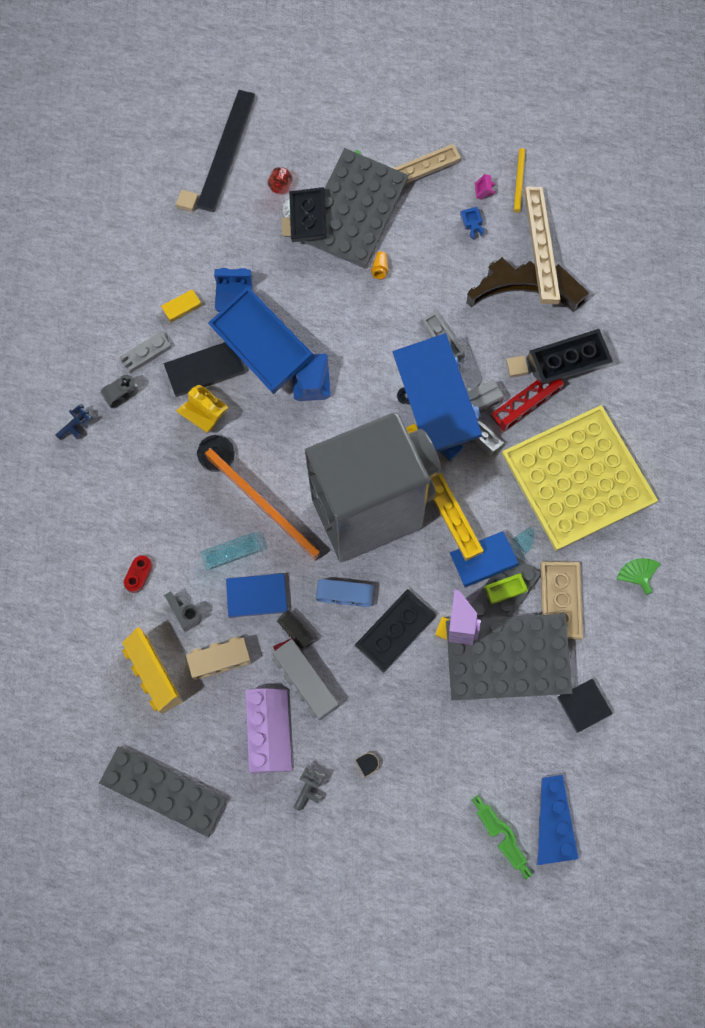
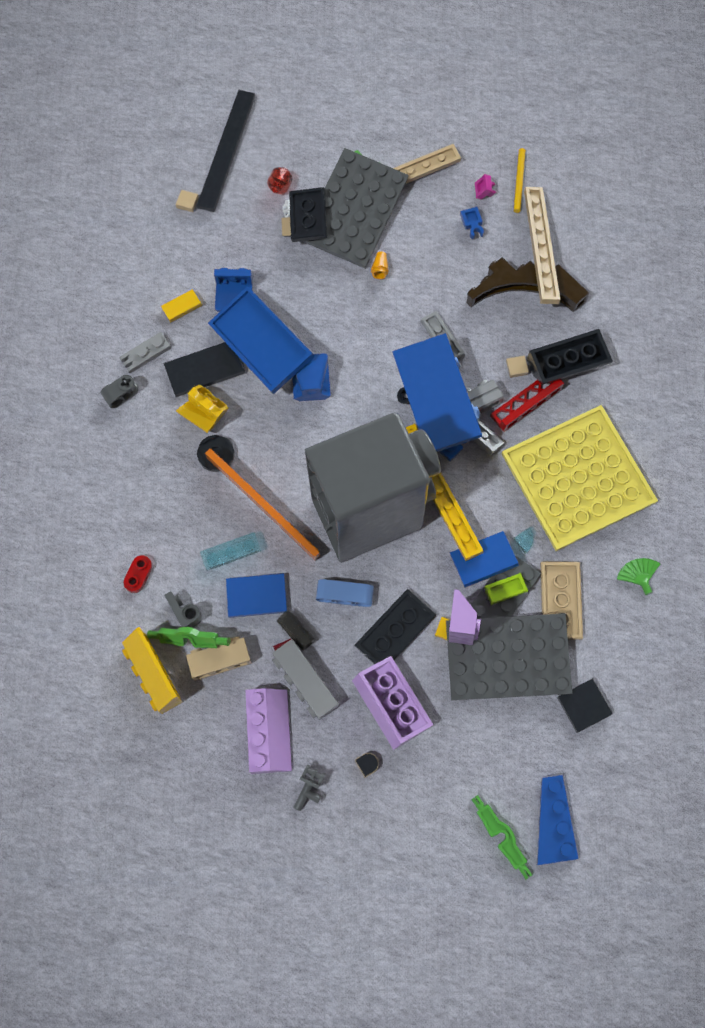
dark blue arm [55,404,94,440] -> none
dark grey plate [99,746,227,837] -> none
none -> bright green piece [147,627,231,648]
none -> lavender slope [352,656,433,750]

